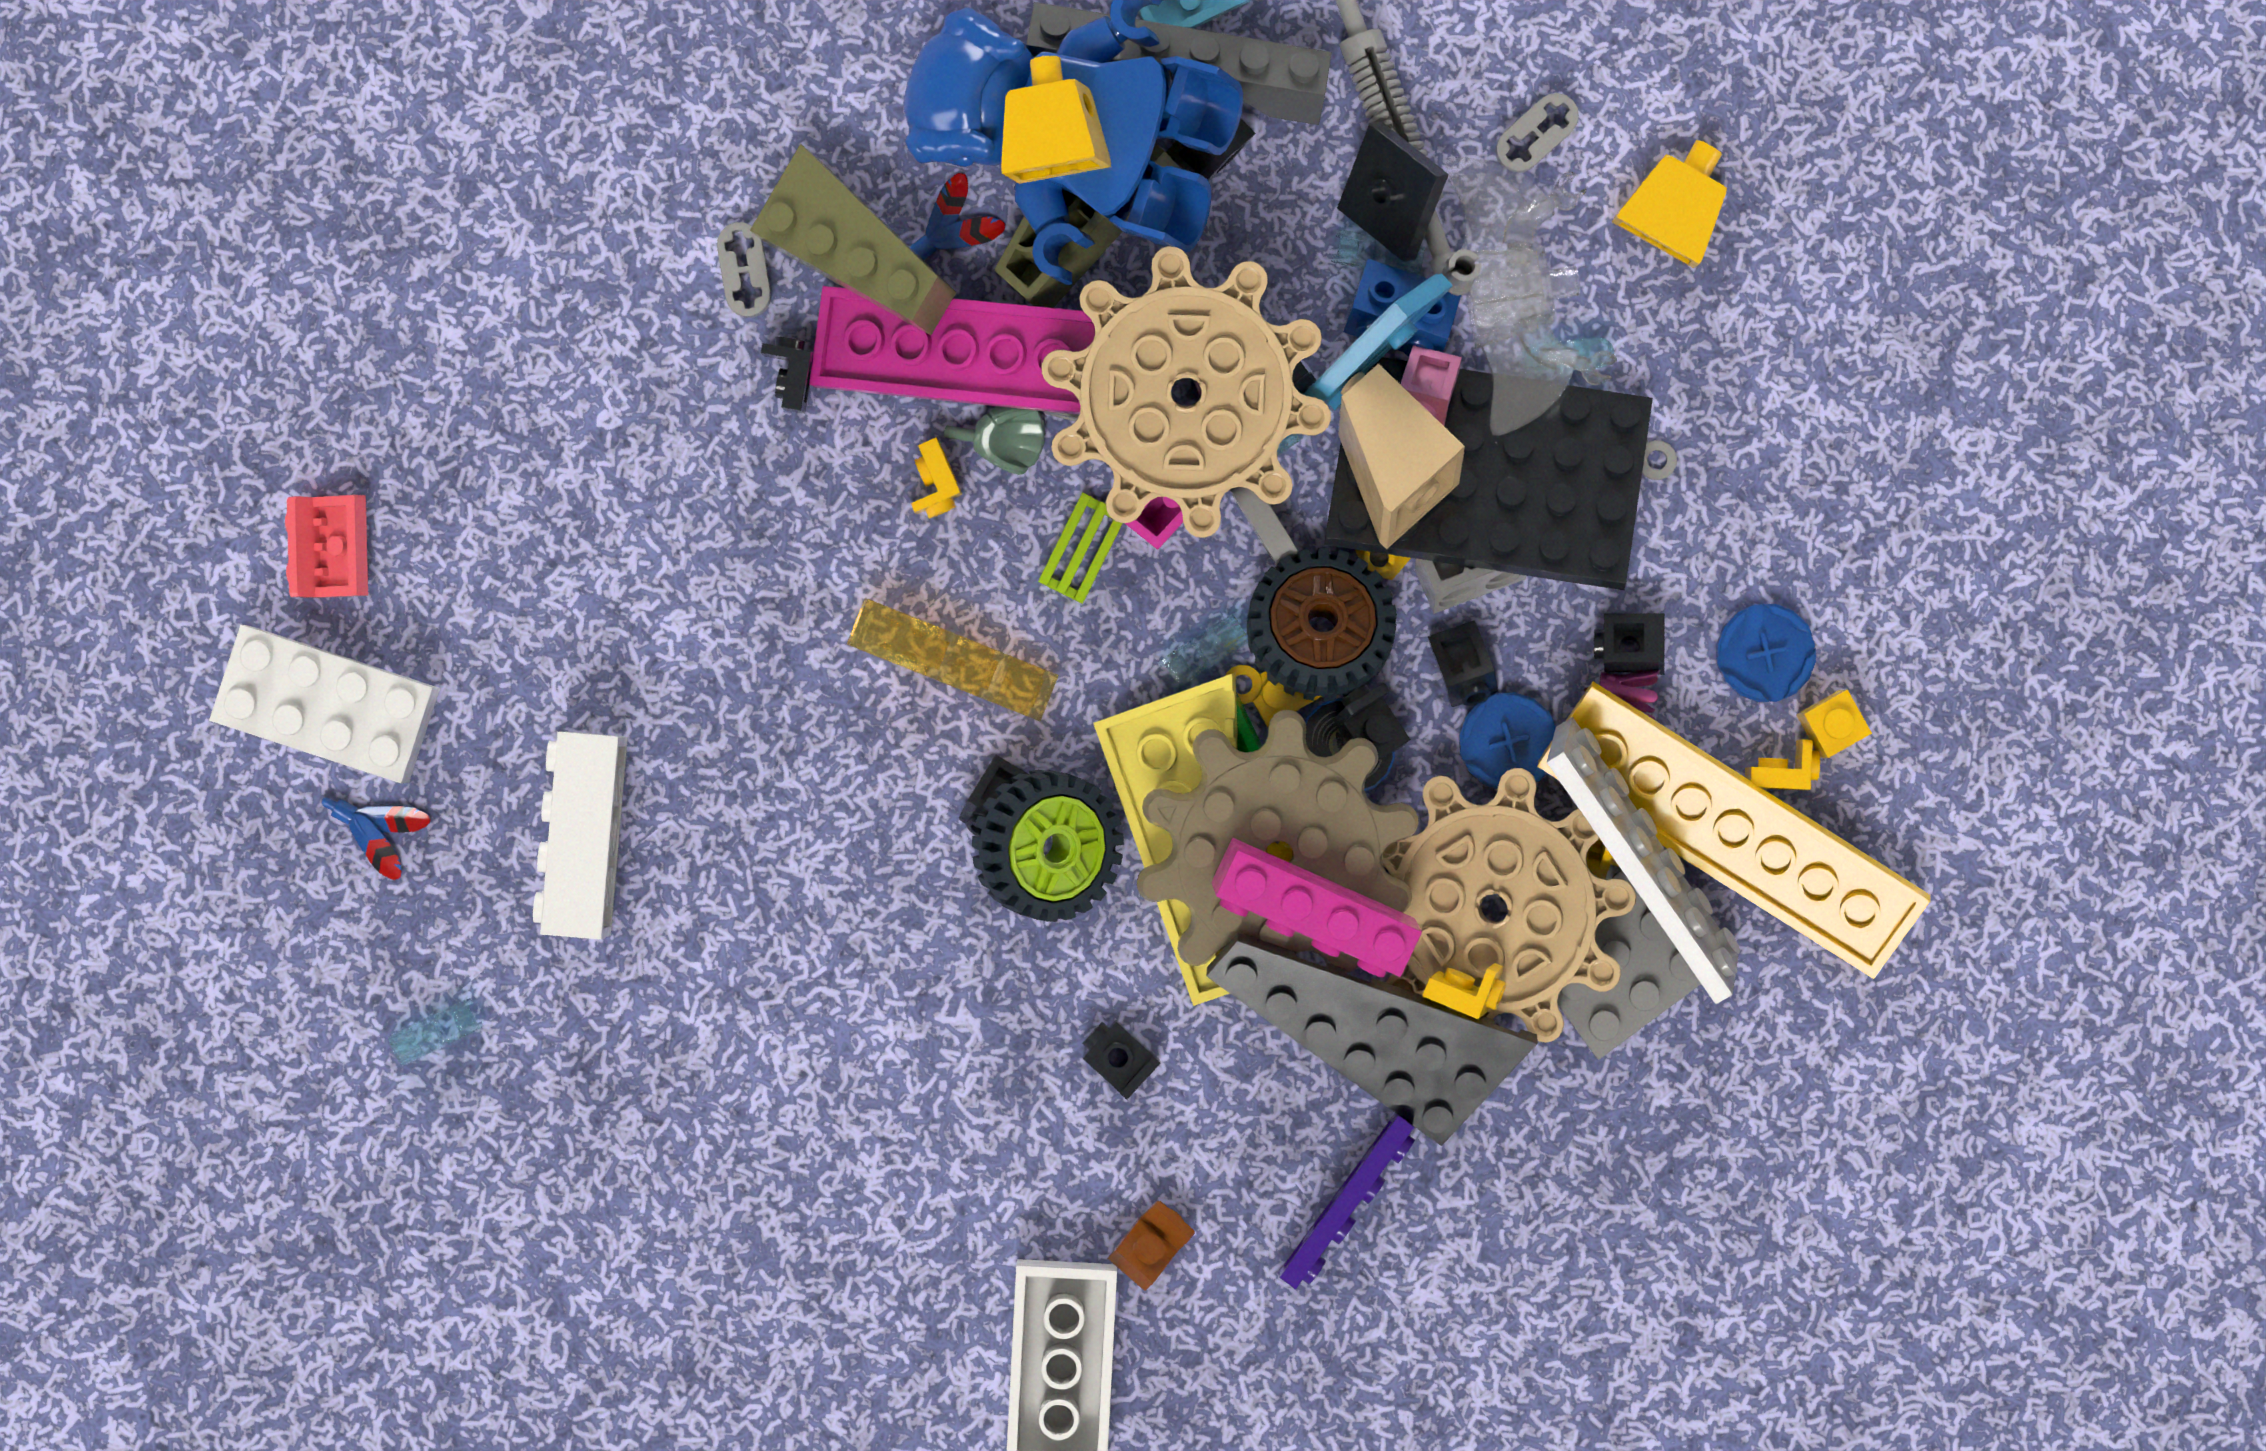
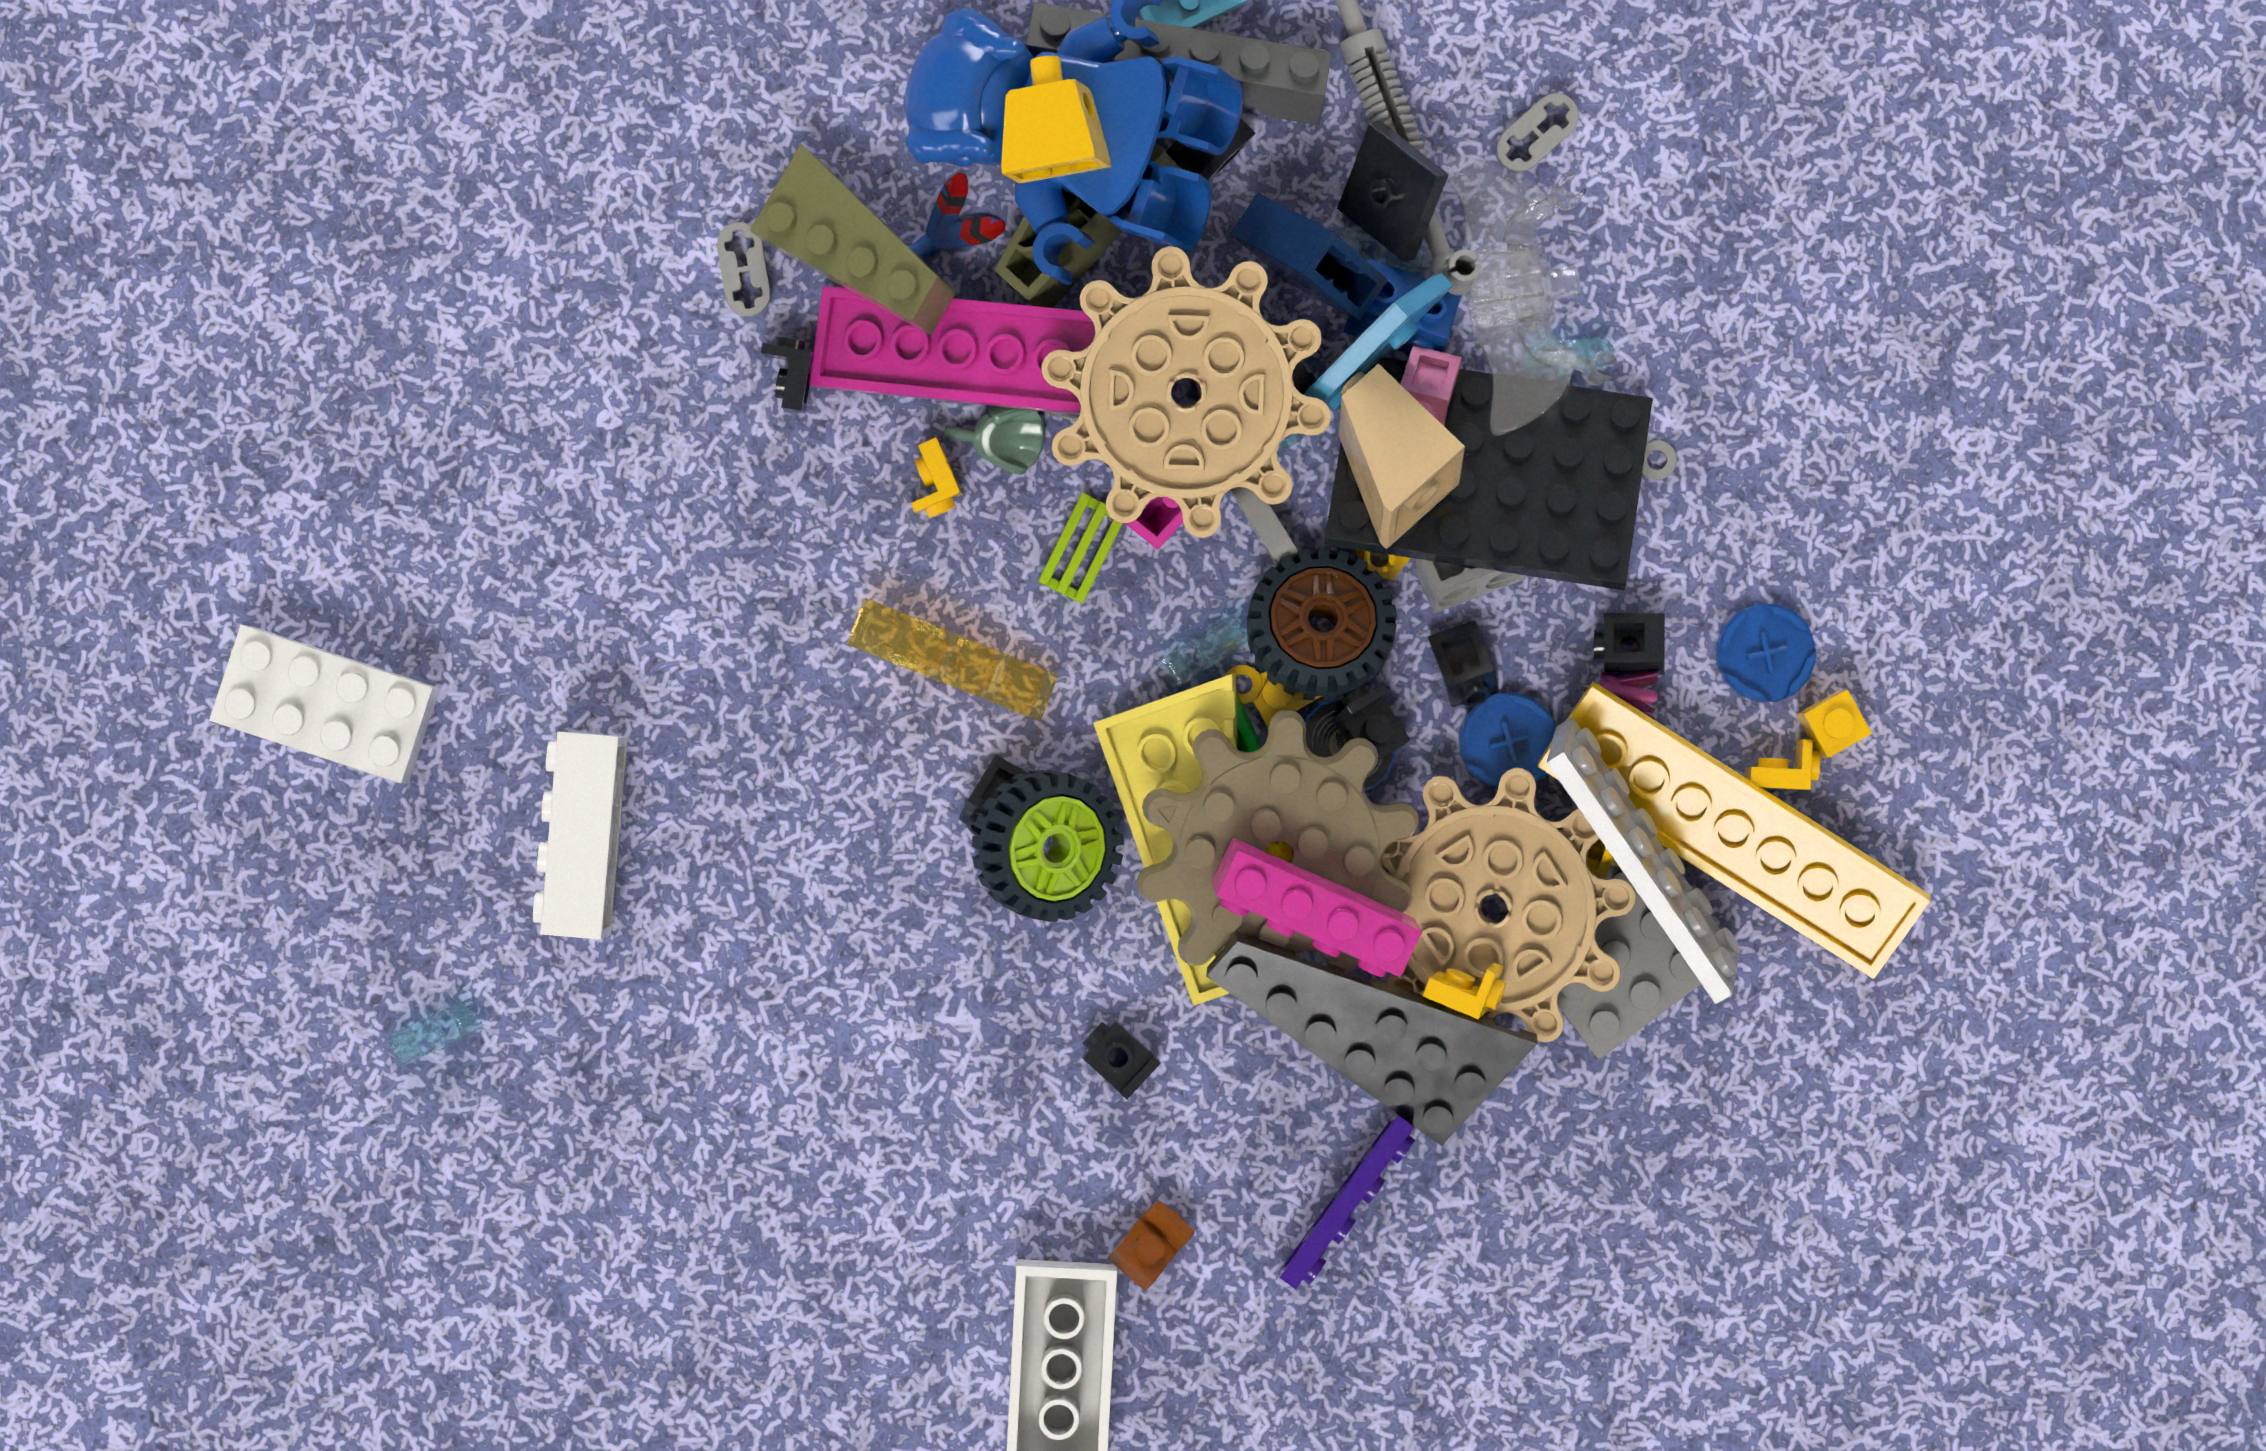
coral bracket [285,495,368,598] -> none
piece [321,797,431,880] -> none
yellow torso [1612,140,1727,268] -> none
none -> dark blue brick [1230,193,1388,322]

